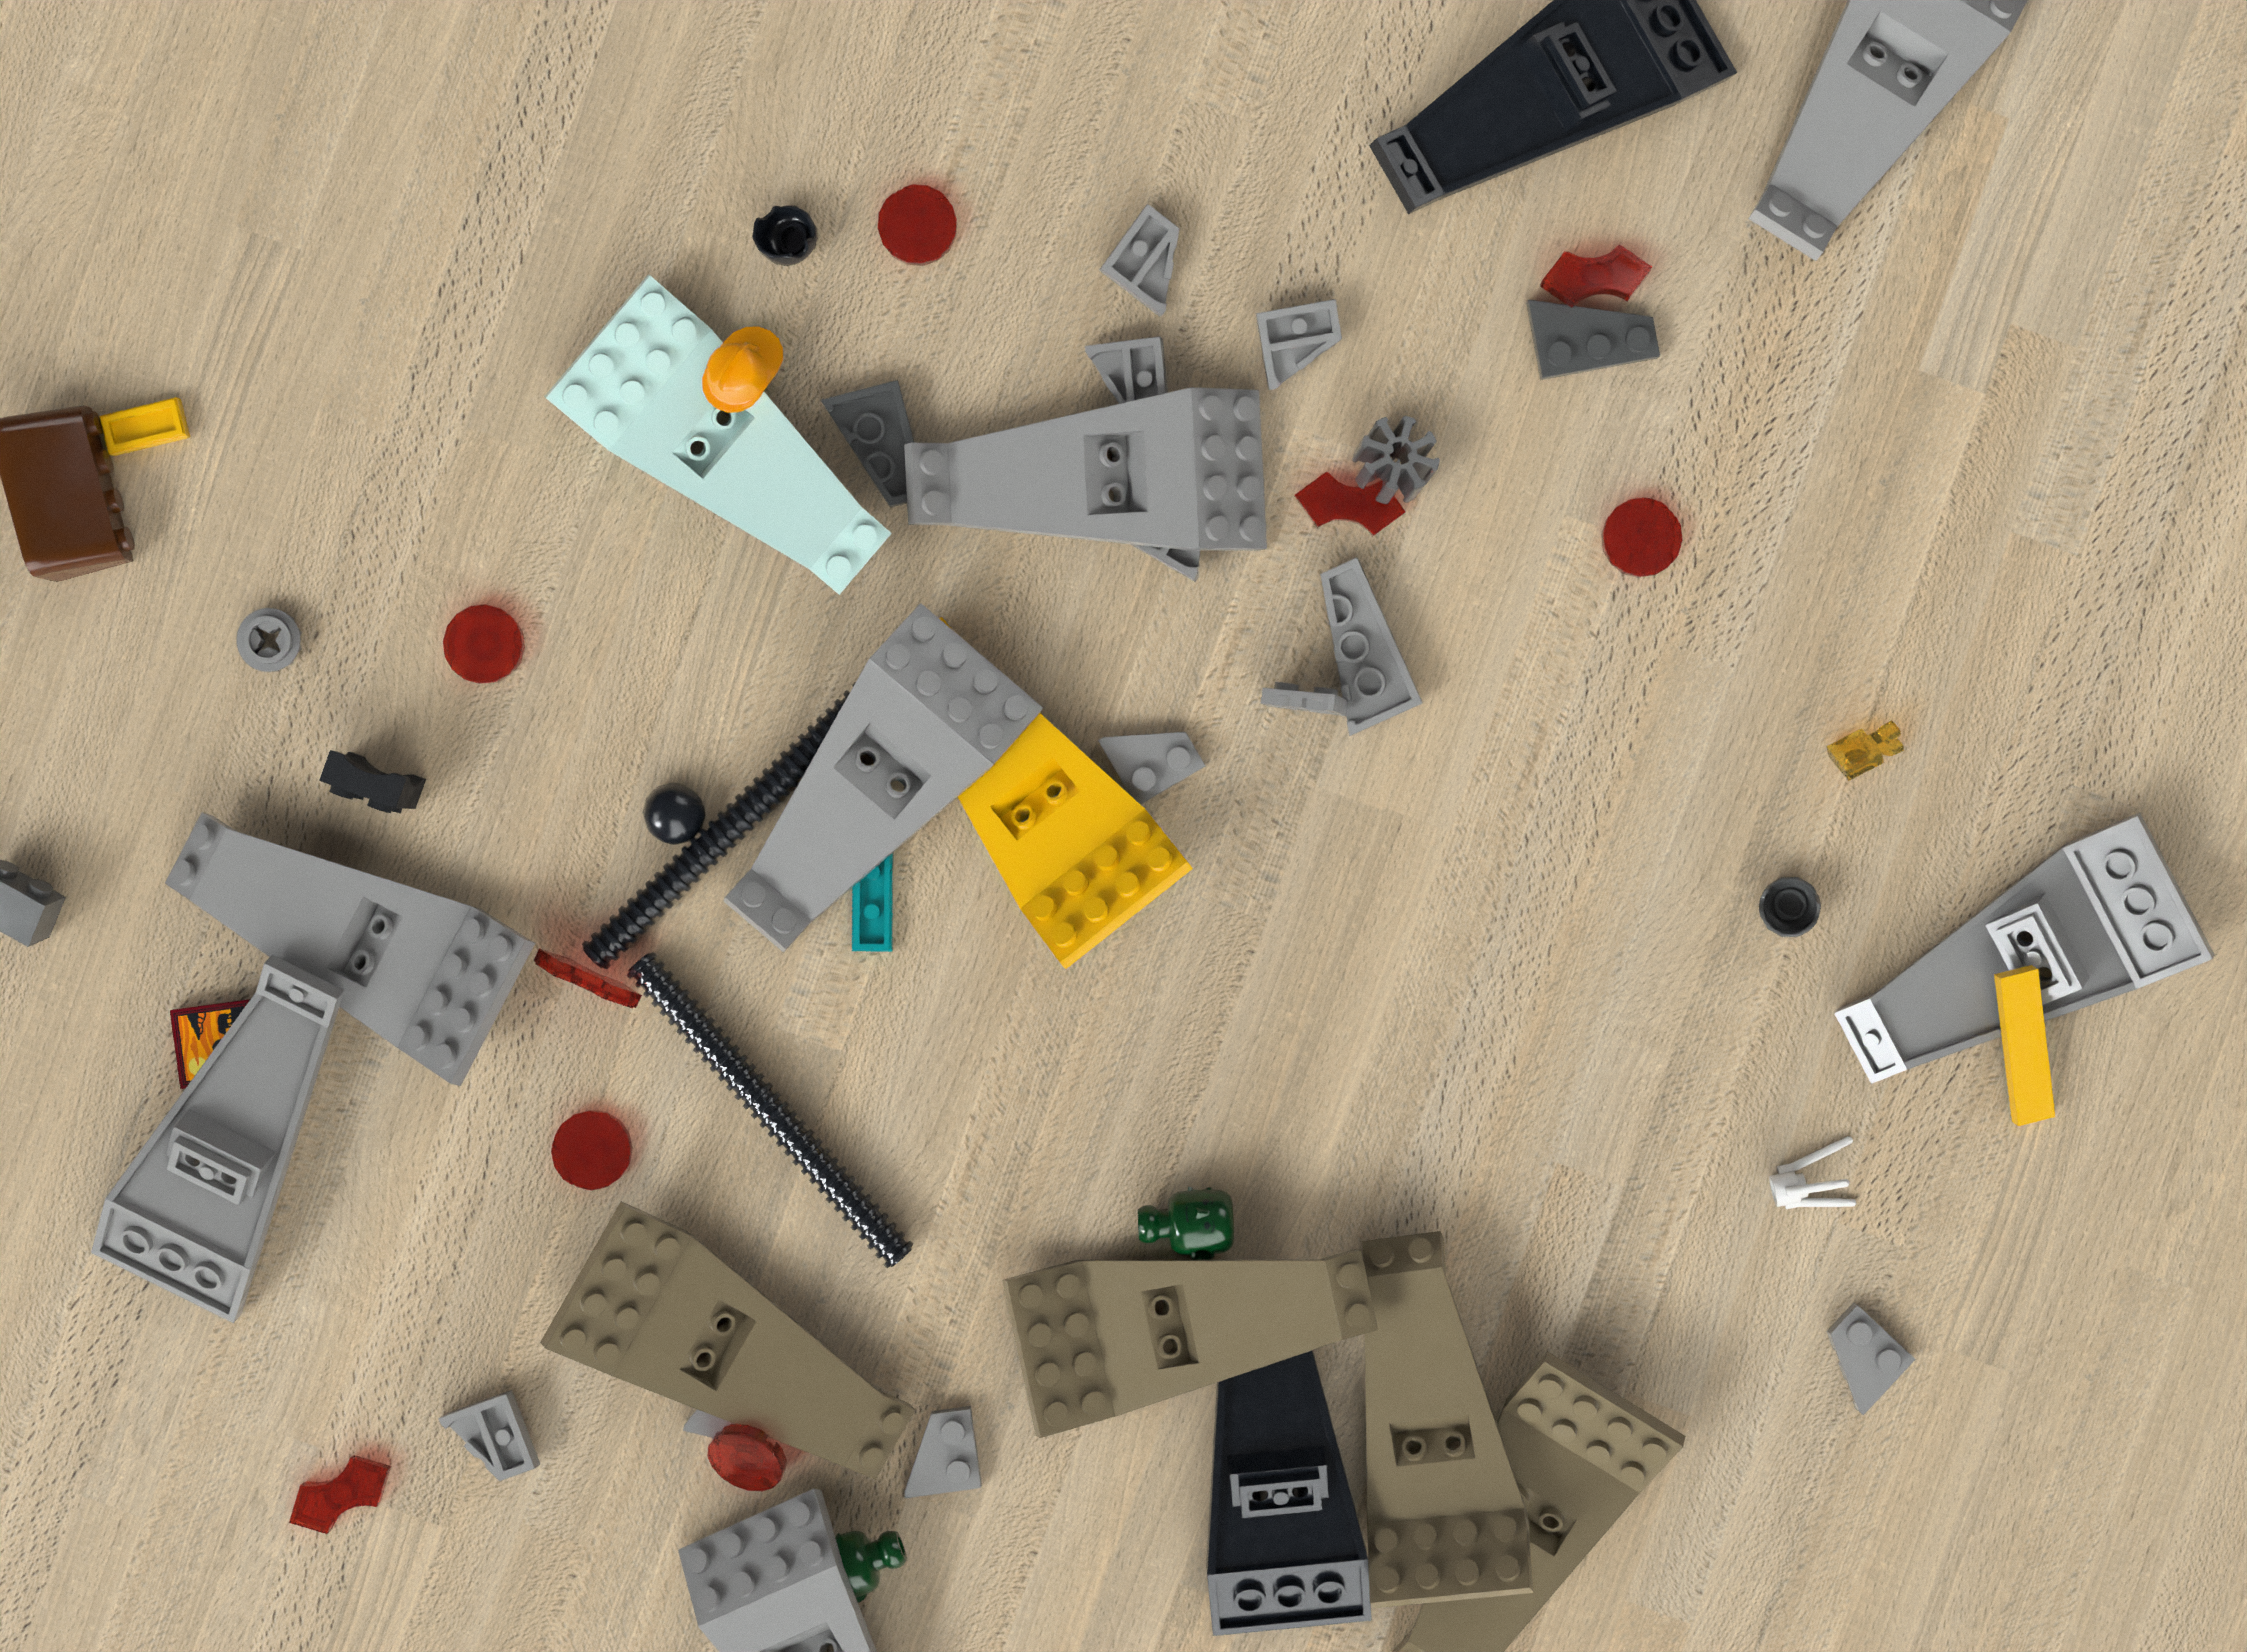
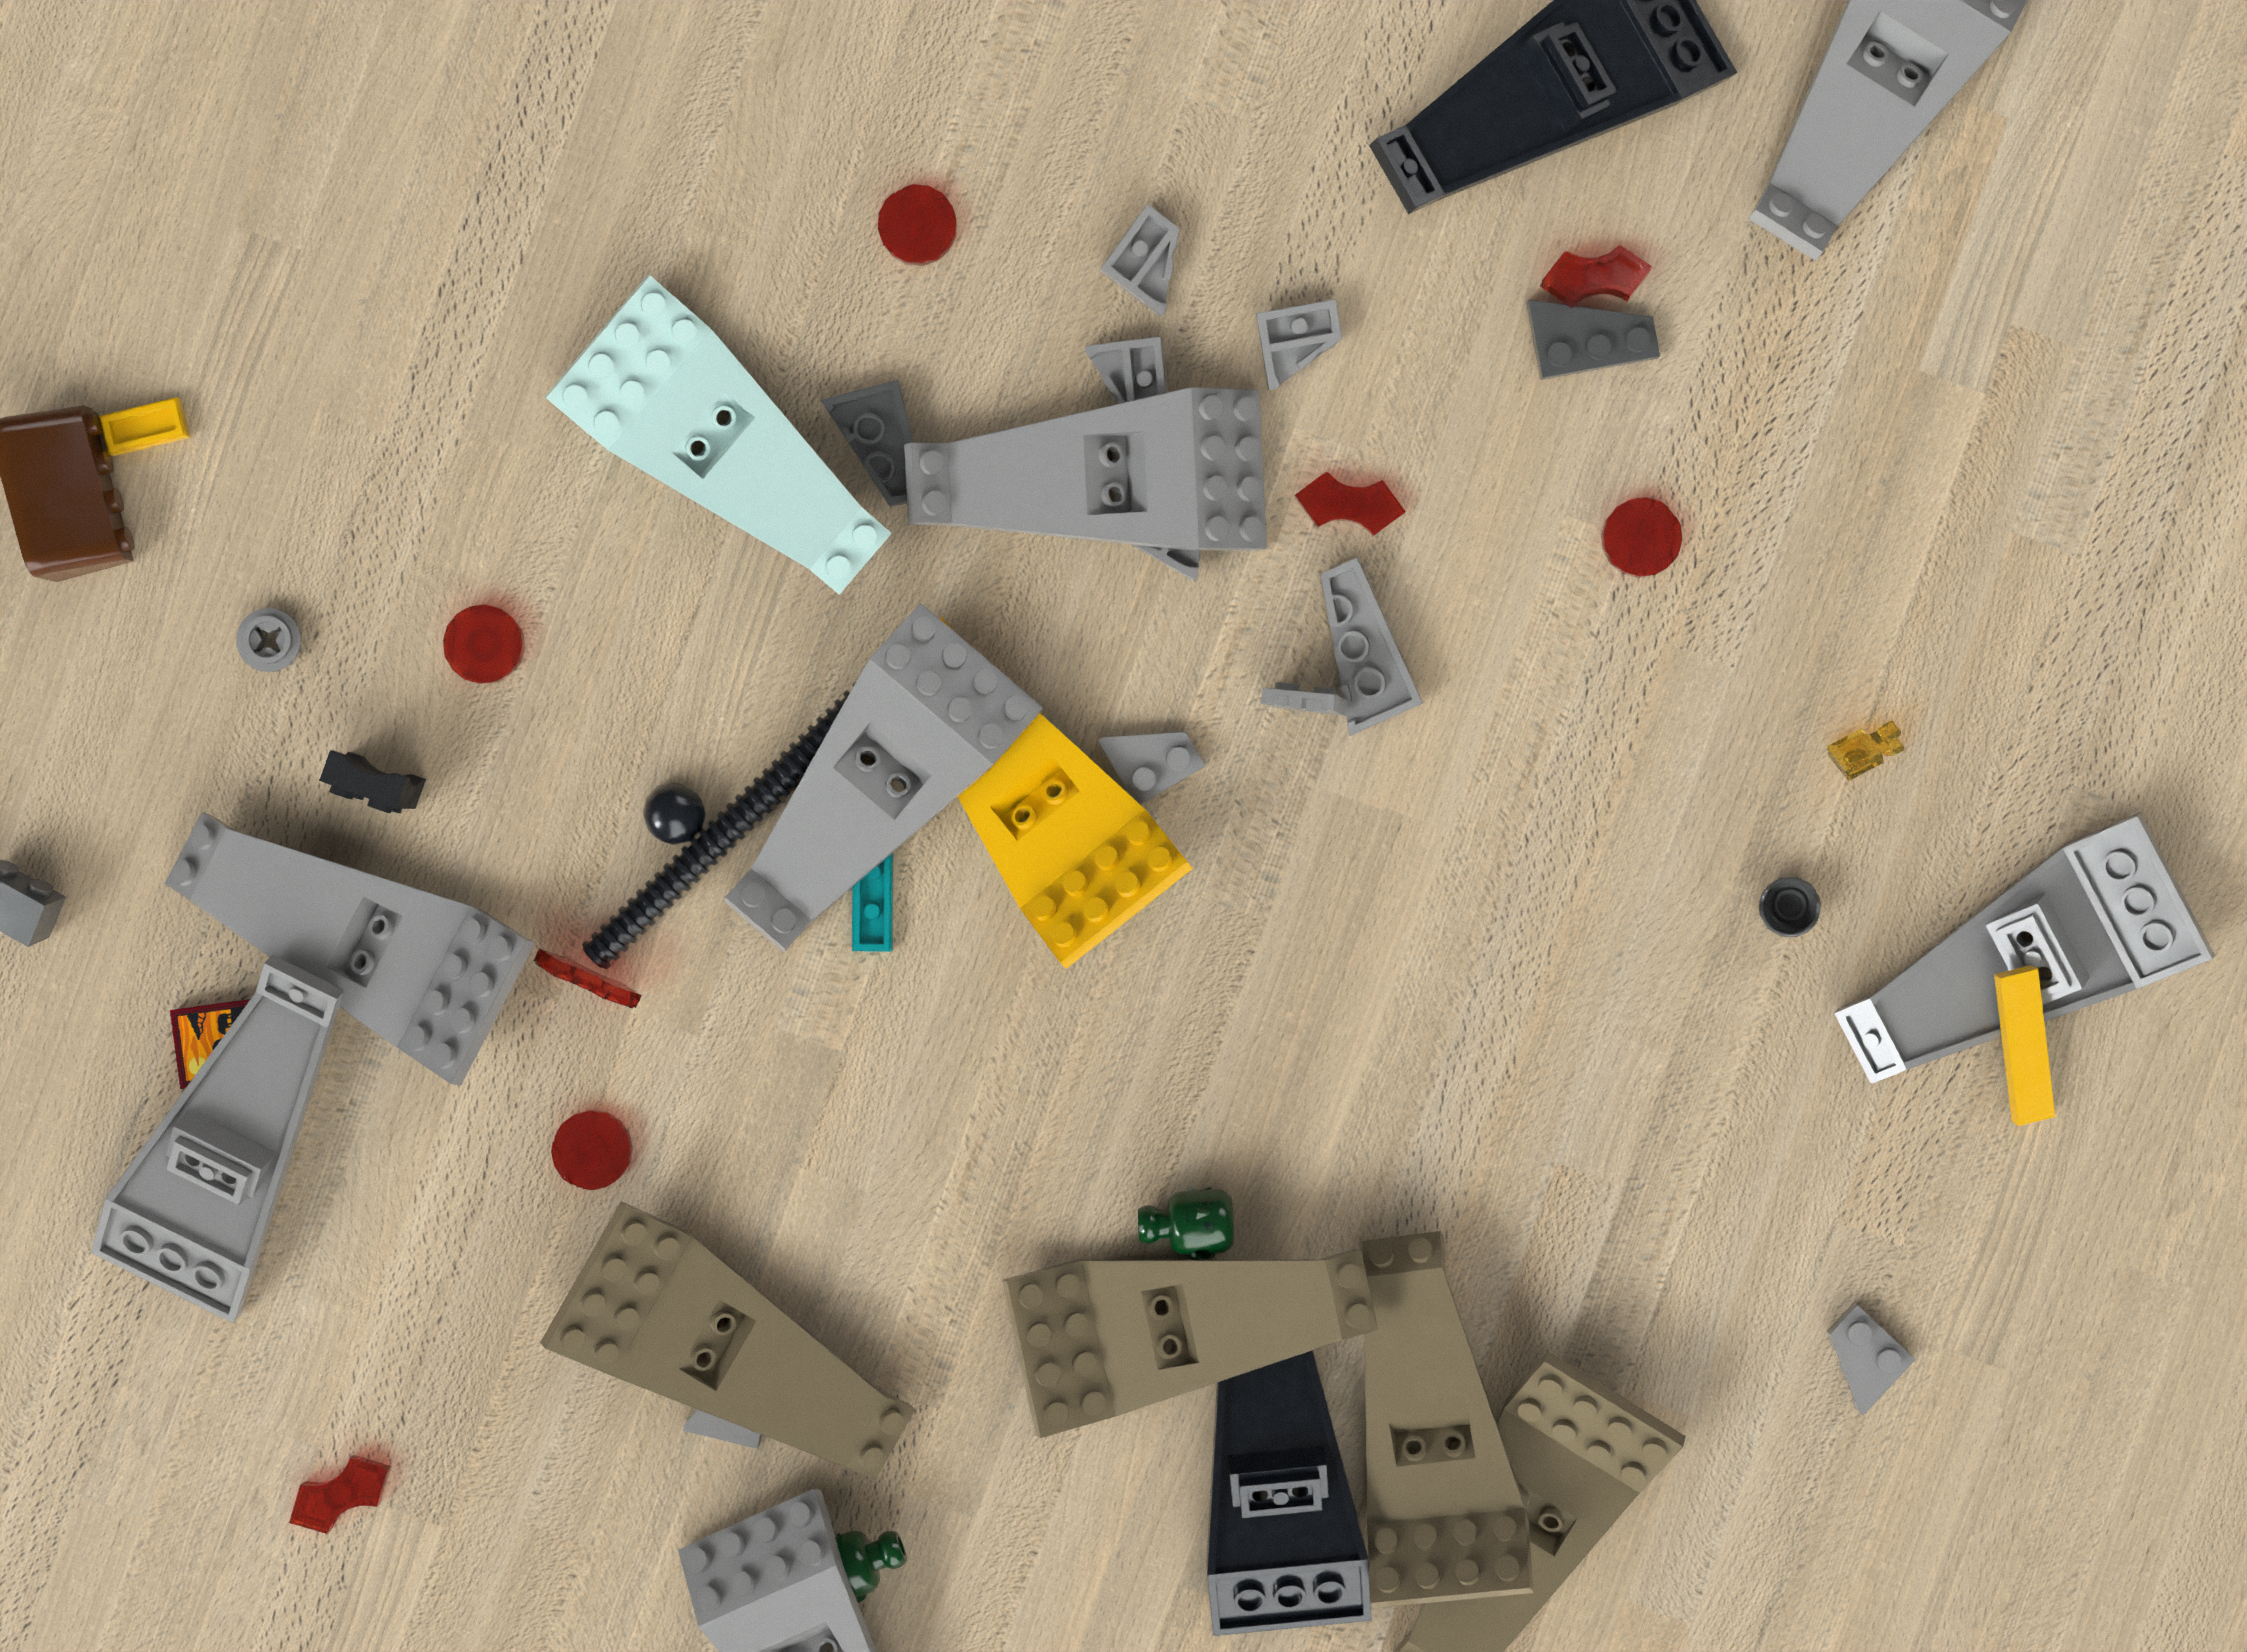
light grey wing [438,1390,540,1481] -> none
black piece [627,952,913,1268] -> none
light orange piece [702,326,783,413] -> none
clear red tile [707,1424,787,1492] -> none
black hair [752,206,818,266] -> none
light grey wing [904,1406,982,1498] -> none
dark grey gear [1352,416,1440,504] -> none
white plant [1769,1136,1856,1209] -> none

